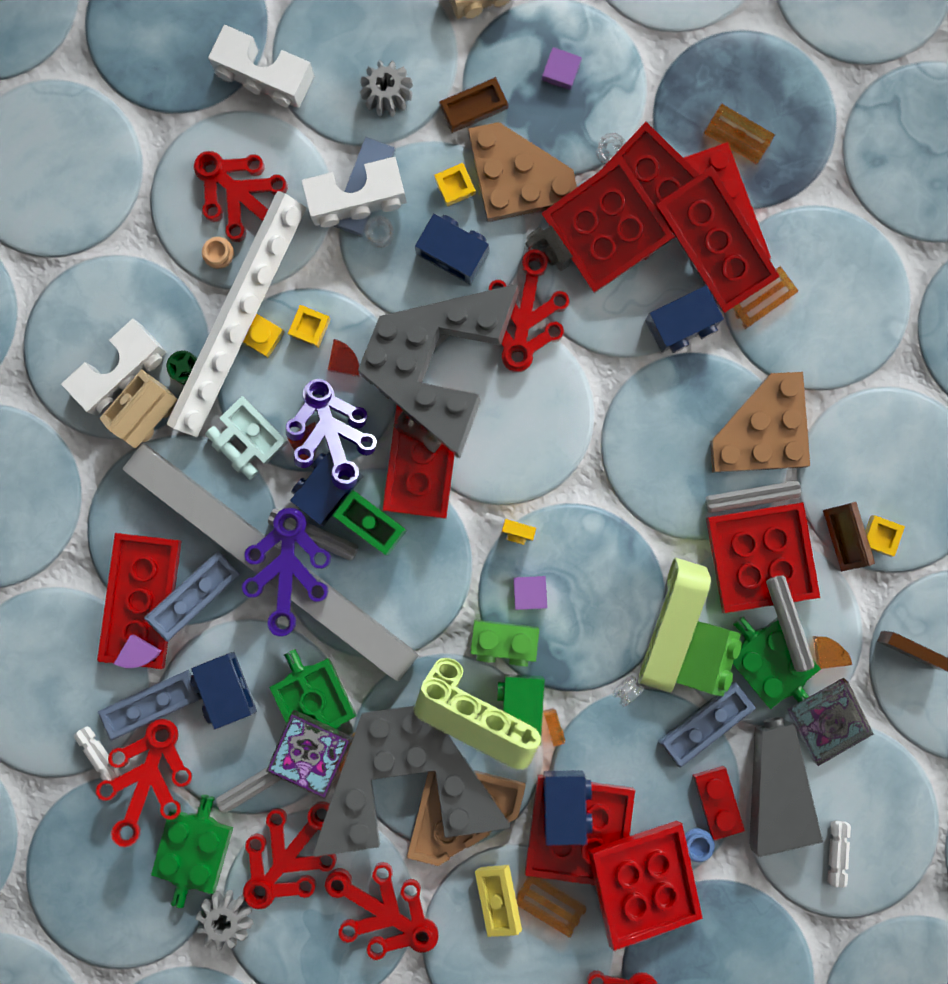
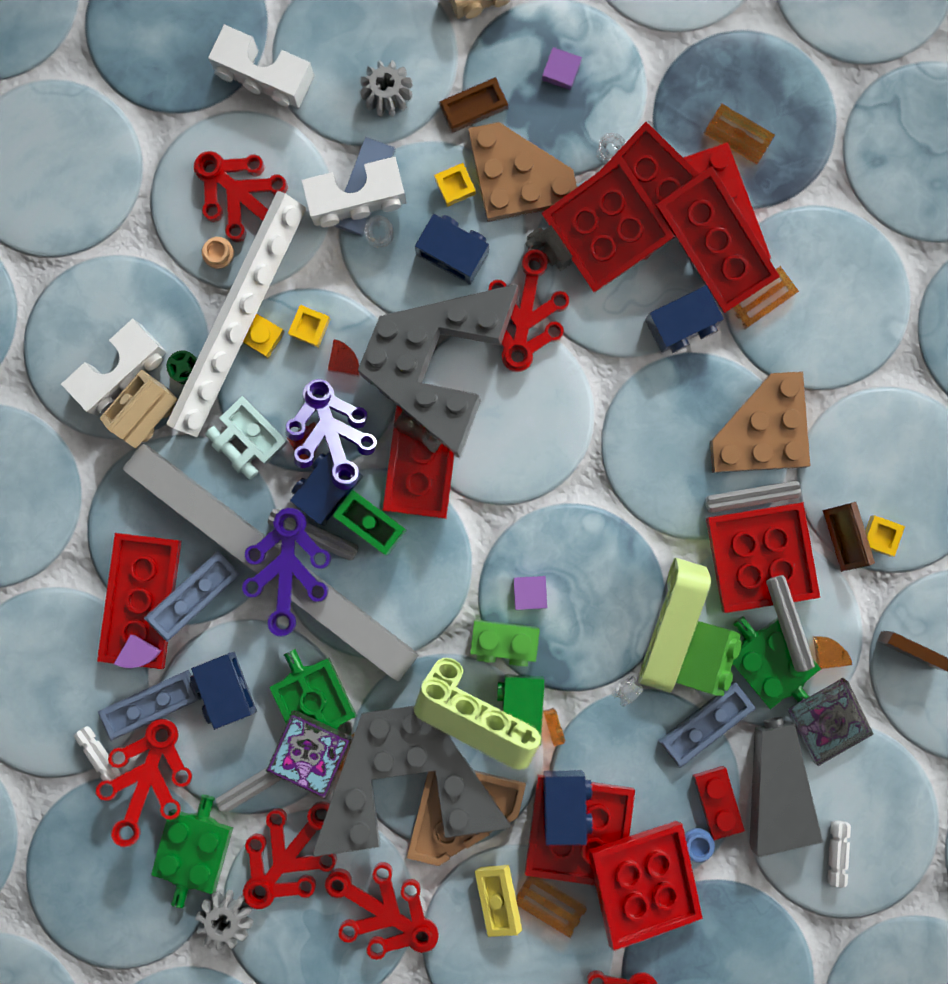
yellow plate [501,519,536,545] -> none

